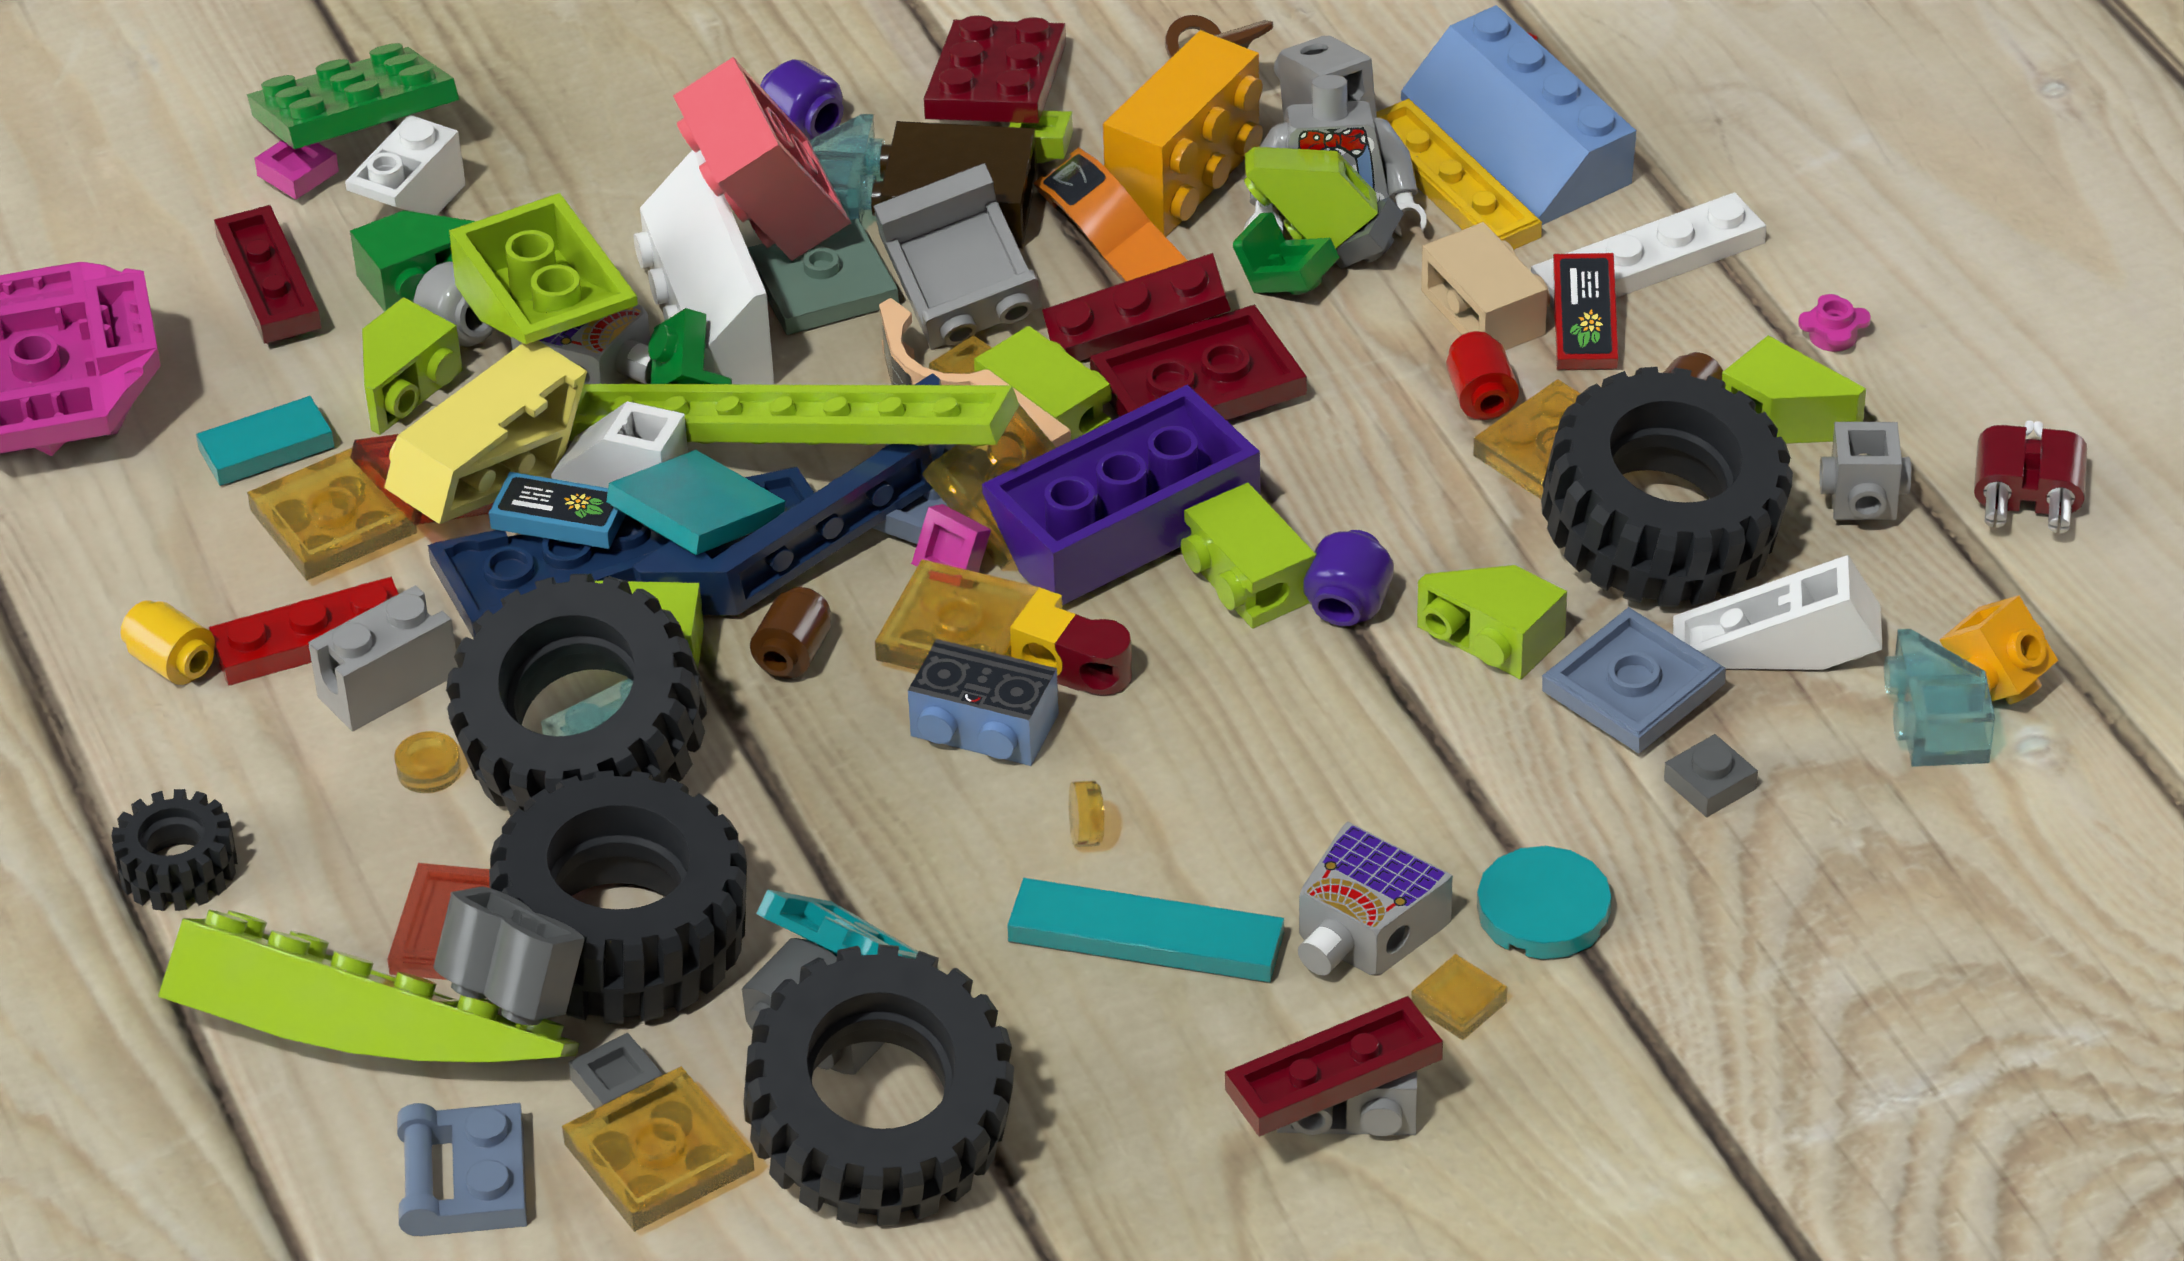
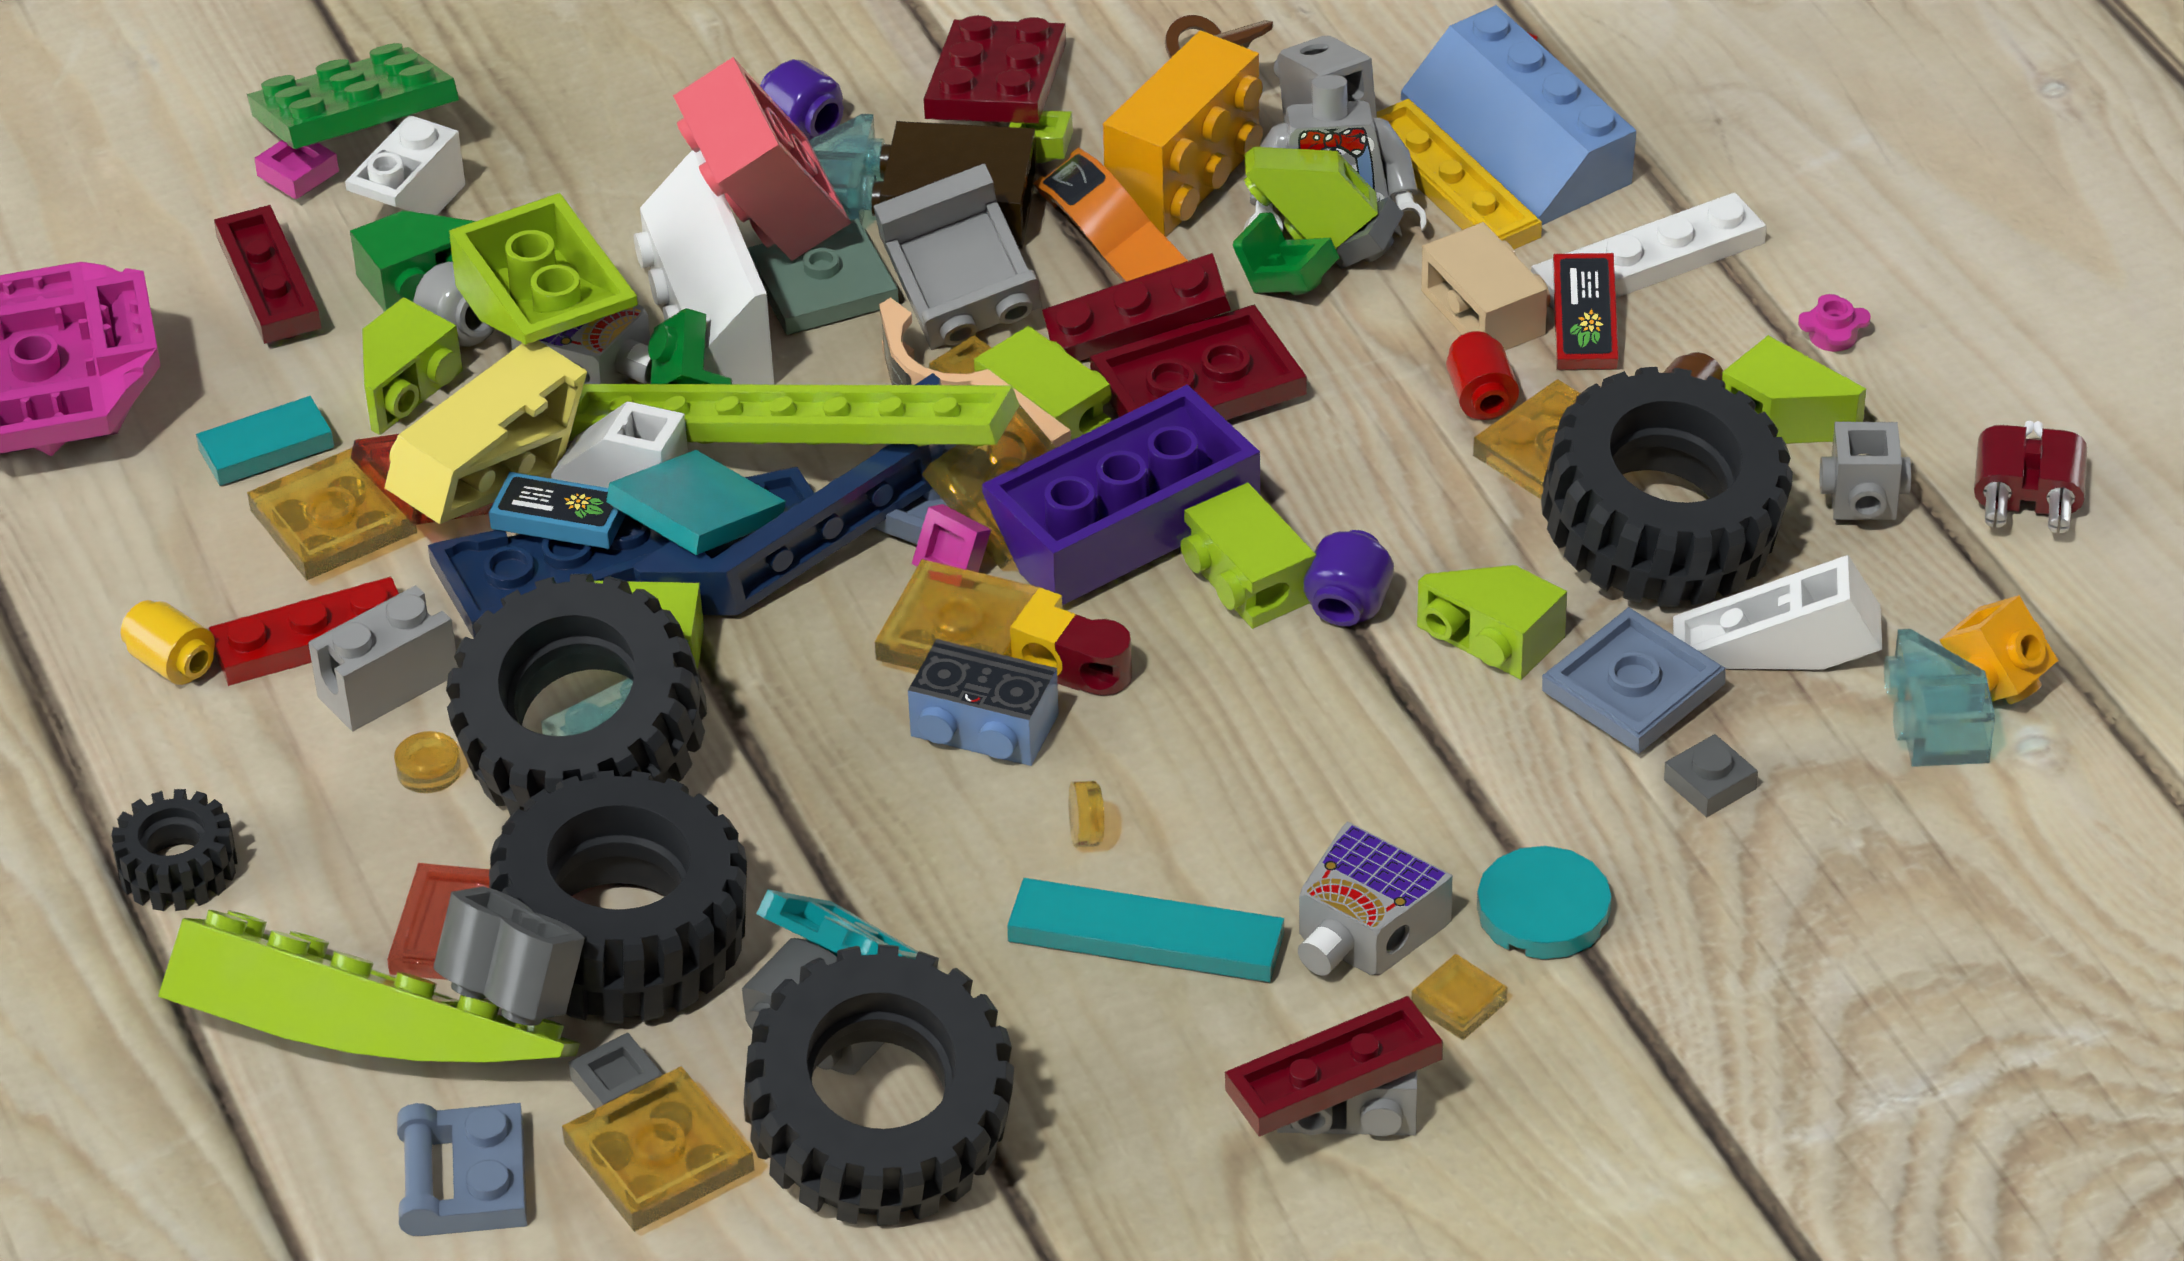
reddish brown brick [750,587,831,679] -> none

